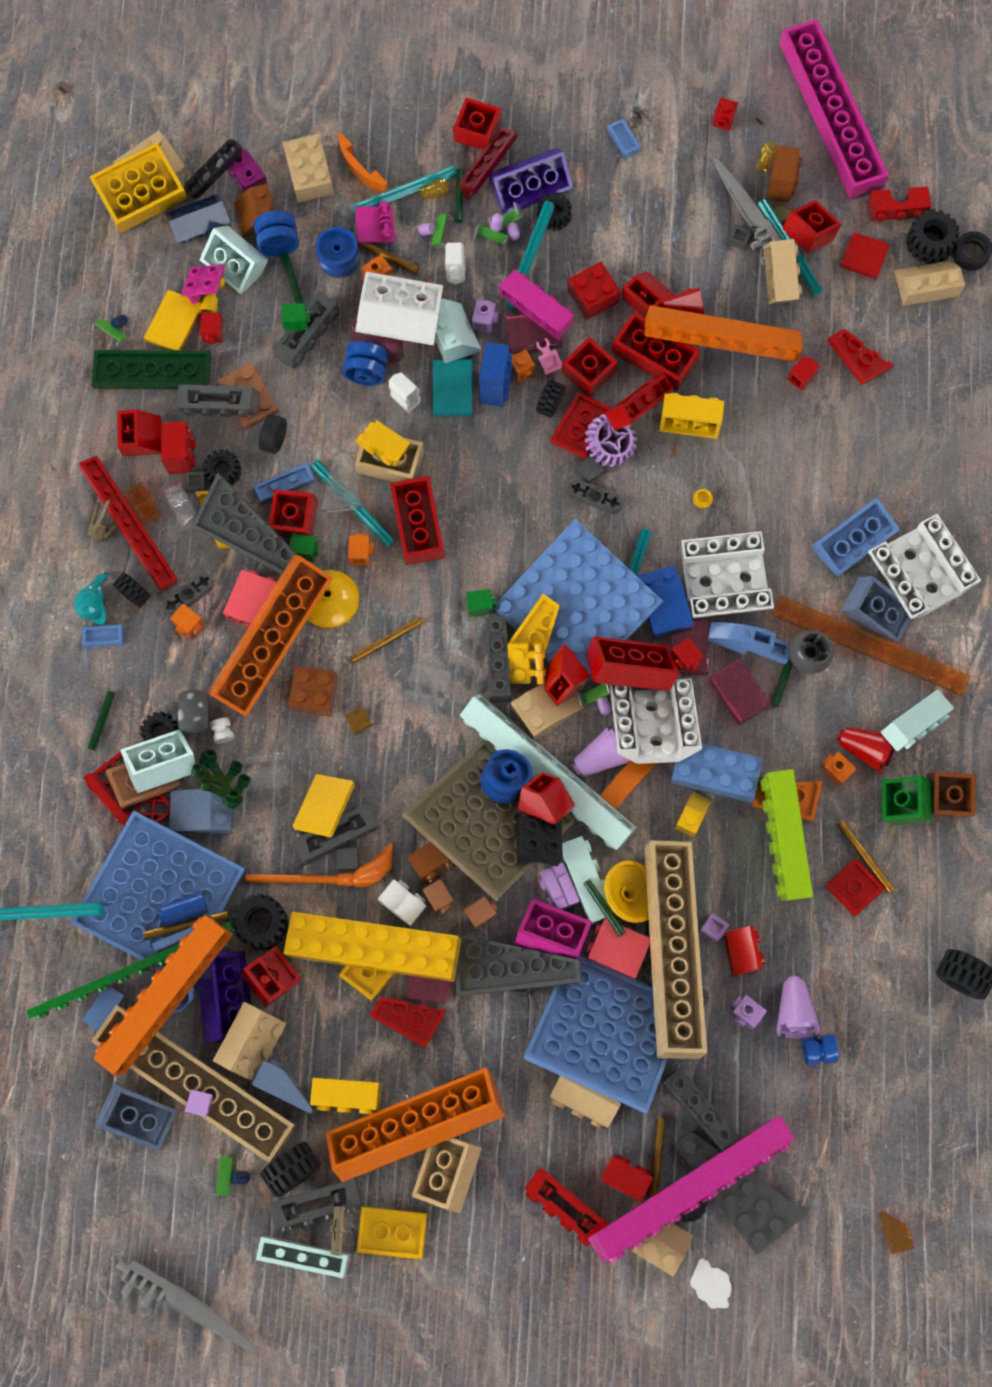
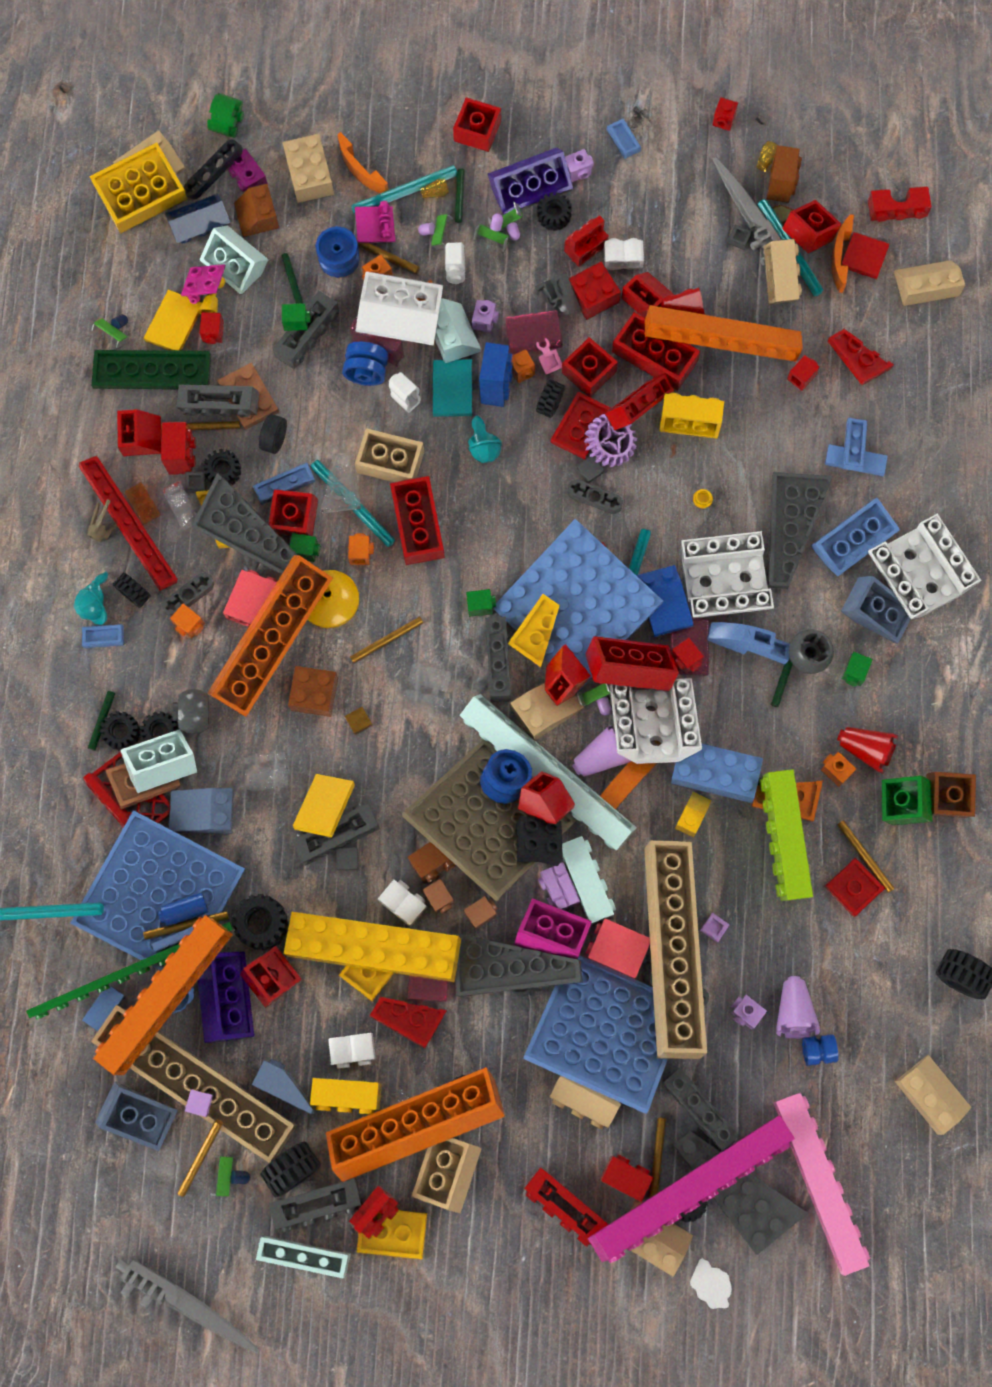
dark green plant [191,749,251,809] -> none
white wheel [209,717,235,744] -> none
tan brick [213,1002,287,1081] -> none
orange piece [245,842,393,887] -> none
blue wheel [254,210,299,257] -> none
dark tan pin [330,1207,348,1255] -> none
yellow hinge [355,420,410,467] -> none
dark red fence [459,127,518,200] -> none
dark pink brick [499,269,574,340] -> none
teal axle [505,201,555,309] -> none
yellow plate [508,642,546,684] -> none
dark green bar [583,879,626,937] -> none
yellow dish [604,861,649,923] -> none
clear pink piece [709,658,772,725] -> none
red slope [724,925,765,977] -> none
clear orange plate [771,596,970,696] -> none
dark pink brick [779,19,889,199] -> none
clear orange tile [879,1211,914,1254] -> none
light aqua brick [881,689,954,752] -> none
black tyre [906,209,960,264] -> none
black tyre [953,231,992,271] -> none
none -> black tyre [100,711,141,751]
none -> pearl gold bar [161,421,240,430]
none -> pearl gold bar [177,1119,223,1197]
none -> green brick [207,93,244,138]
none -> white brick [328,1033,376,1069]
none -> red brick [349,1185,399,1239]
none -> teal piece [468,415,502,463]
none -> dark grey slope [535,272,581,318]
none -> red brick [564,215,609,267]
none -> lavender brick [565,149,594,182]
none -> white brick [604,238,644,270]
none -> dark grey wing [768,472,833,589]
none -> bright pink brick [773,1093,870,1276]
none -> medium blue tile [825,444,888,476]
none -> orange slope [831,214,854,293]
none -> green brick [841,651,873,686]
none -> medium blue tile [843,418,867,472]
none -> tan slope [895,1055,971,1135]

